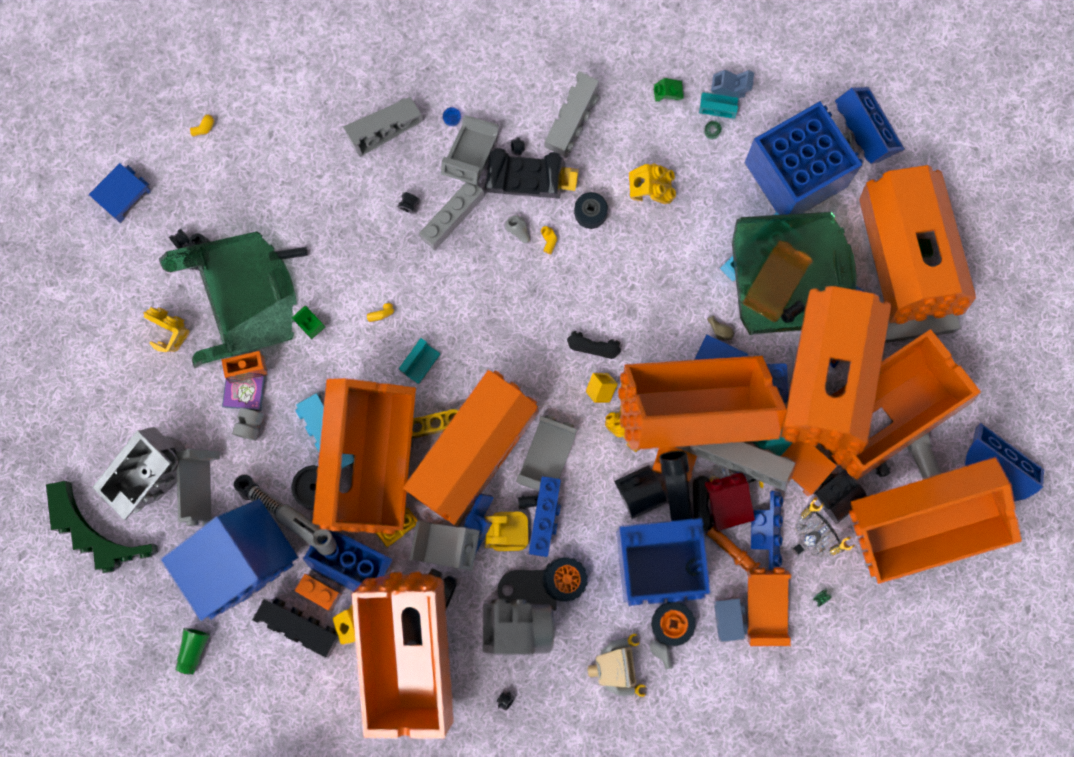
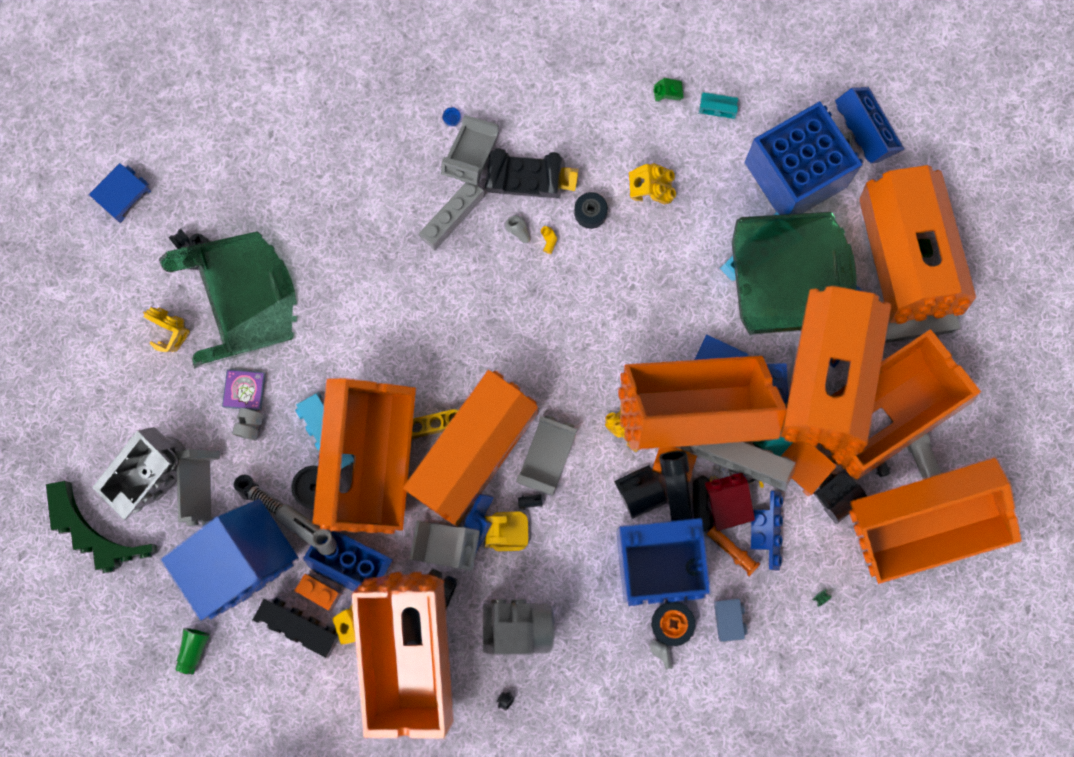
yellow arm [190,114,214,137] -> none
orange brick [221,351,268,383] -> none
black piece [269,247,308,261] -> none
green bracket [292,306,325,340] -> none
light grey wedge [343,97,423,157] -> none
yellow arm [367,303,394,322] -> none
yellow slope [375,508,417,548] -> none
black wheel [397,192,420,214] -> none
teal panel [398,338,440,384] -> none
black tile [498,570,557,610] -> none
black plate [510,137,525,155] -> none
blue bracket [529,476,561,557] -> none
black wheel [542,557,588,601] -> none
light grey wedge [545,71,600,157] -> none
black piece [567,331,621,359] -> none
yellow panel [586,373,618,403] -> none
tan torso [588,634,646,697] -> none
clear green bush [704,121,721,139] -> none
dark tan animal [707,316,734,340] -> none
sand blue brick [711,70,754,98] -> none
clear orange panel [742,240,813,323] -> none
orange panel [747,567,791,646] -> none
black pin [780,301,805,323] -> none
clear torso [791,497,855,558] -> none
blue windscreen [965,422,1044,502] -> none

